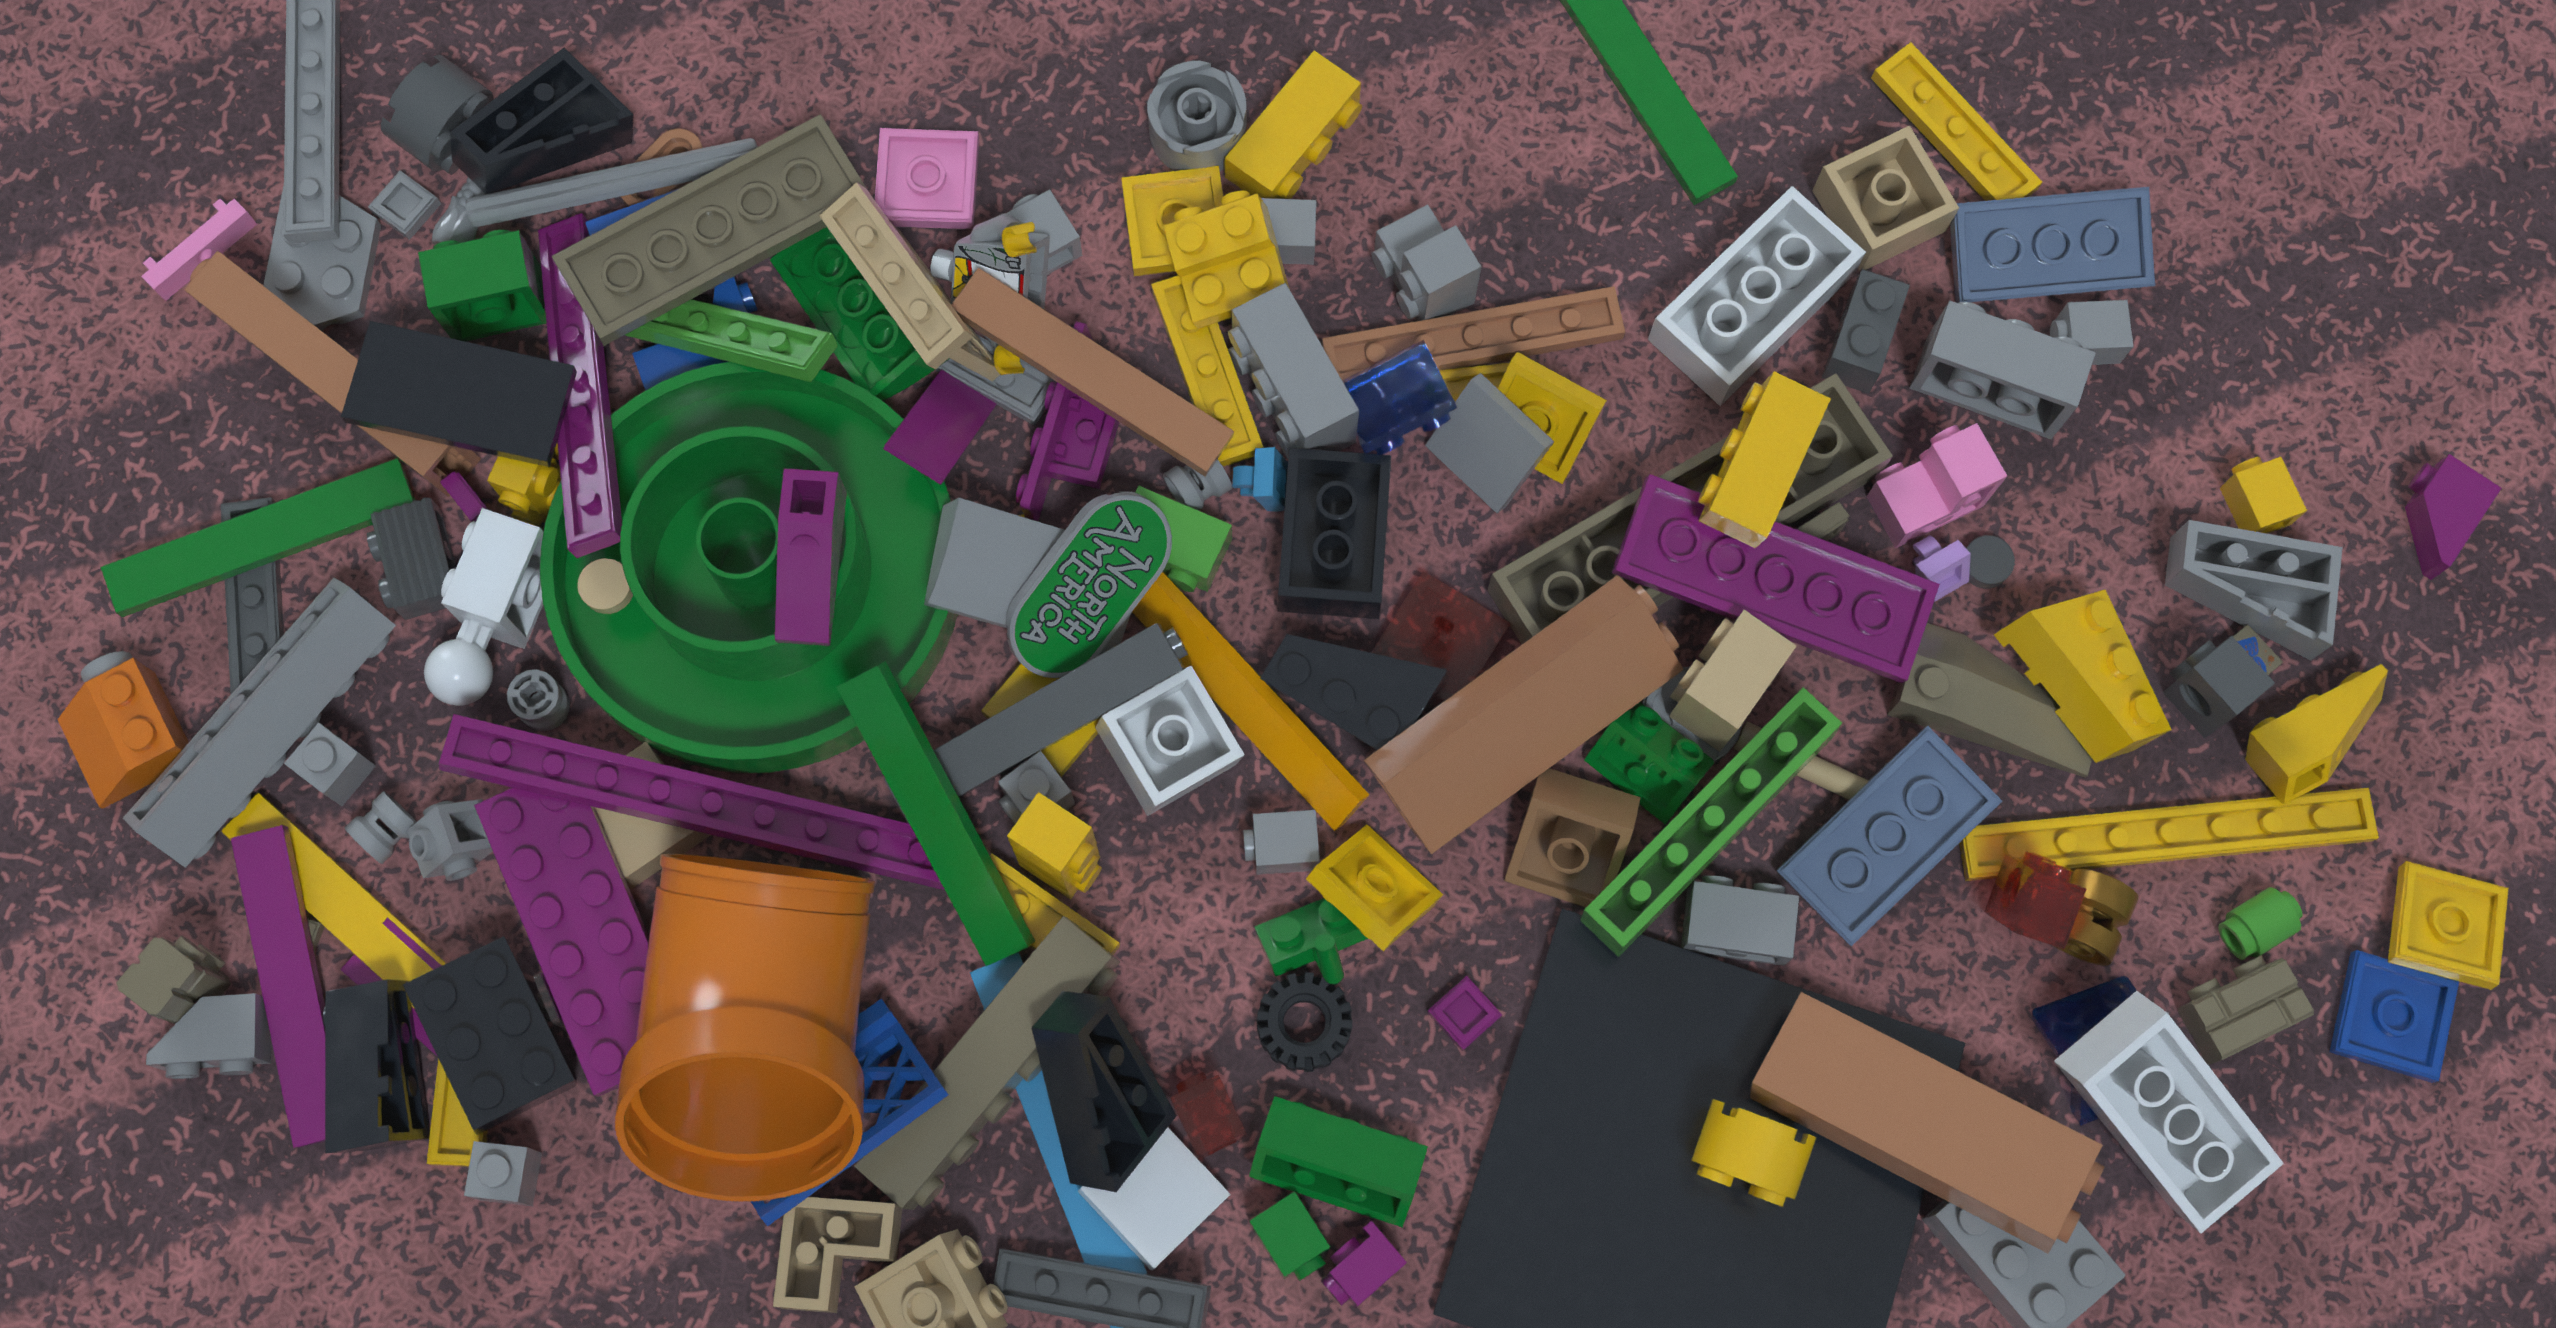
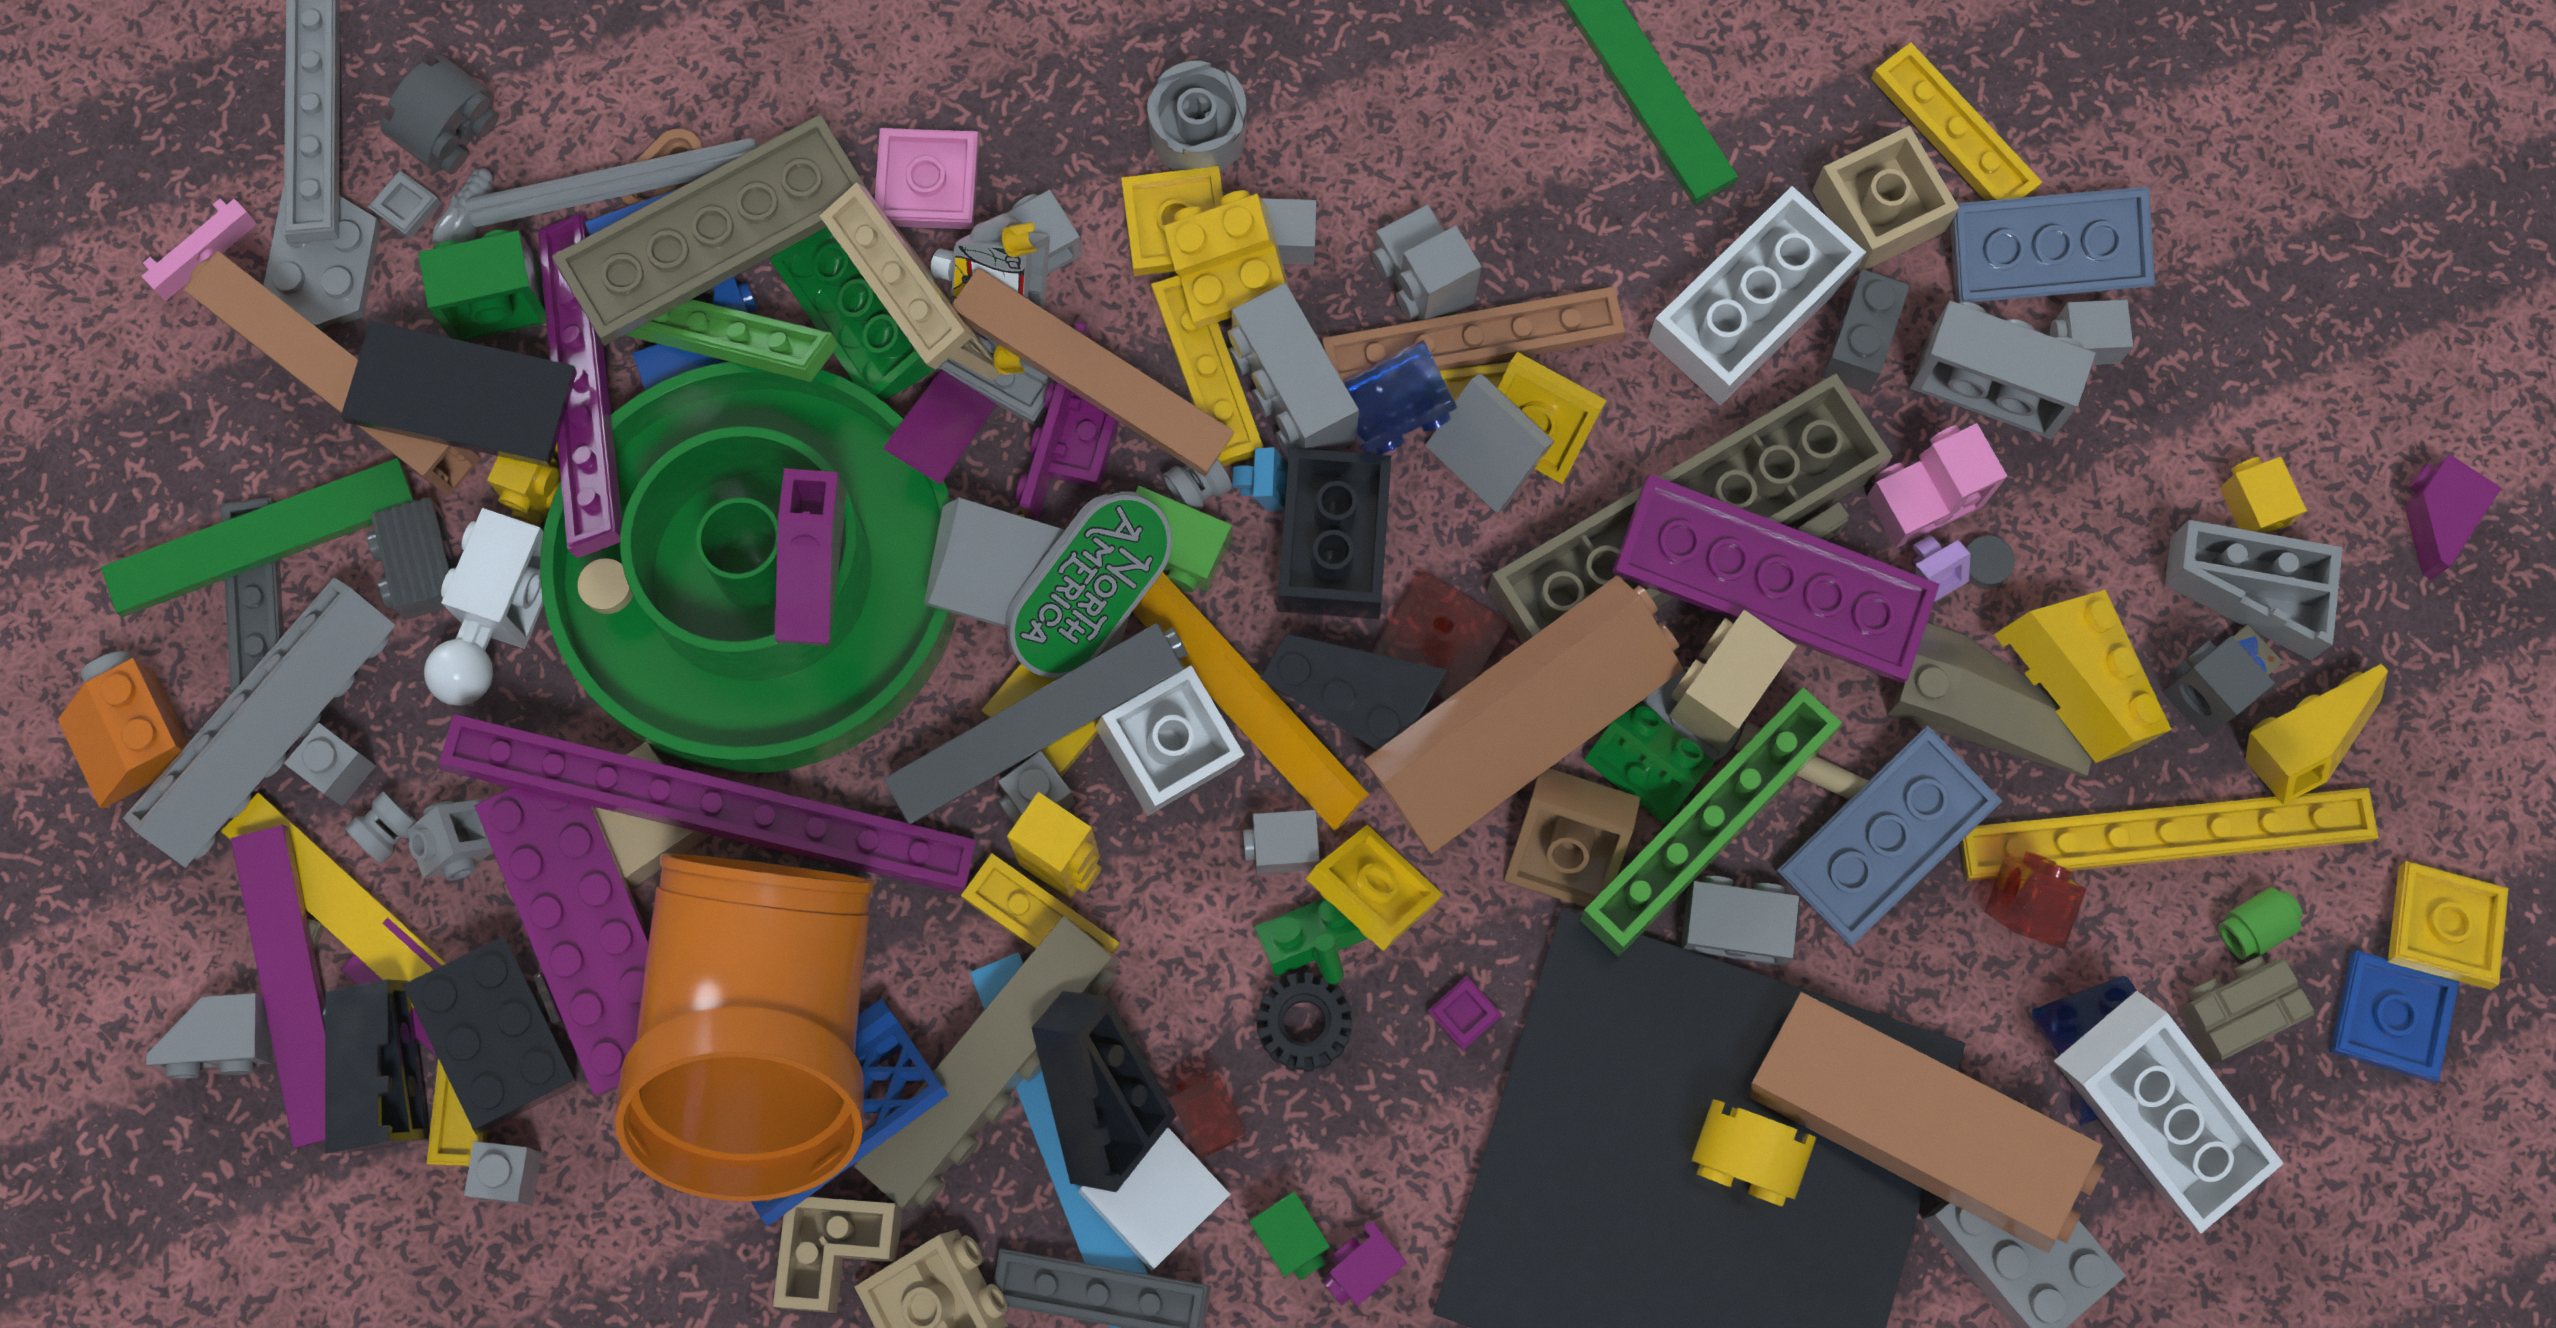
dark tan brick [116,936,231,1024] -> none
magenta tile [440,471,489,522] -> none
black wedge [450,47,634,194] -> none
light grey wheel [507,669,570,731] -> none
green tile [836,661,1035,966] -> none
yellow brick [1224,50,1362,199] -> none
green brick [1249,1096,1428,1228] -> none
yellow wedge [1698,371,1831,548] -> none
pearl gold wheel [2046,869,2139,966] -> none

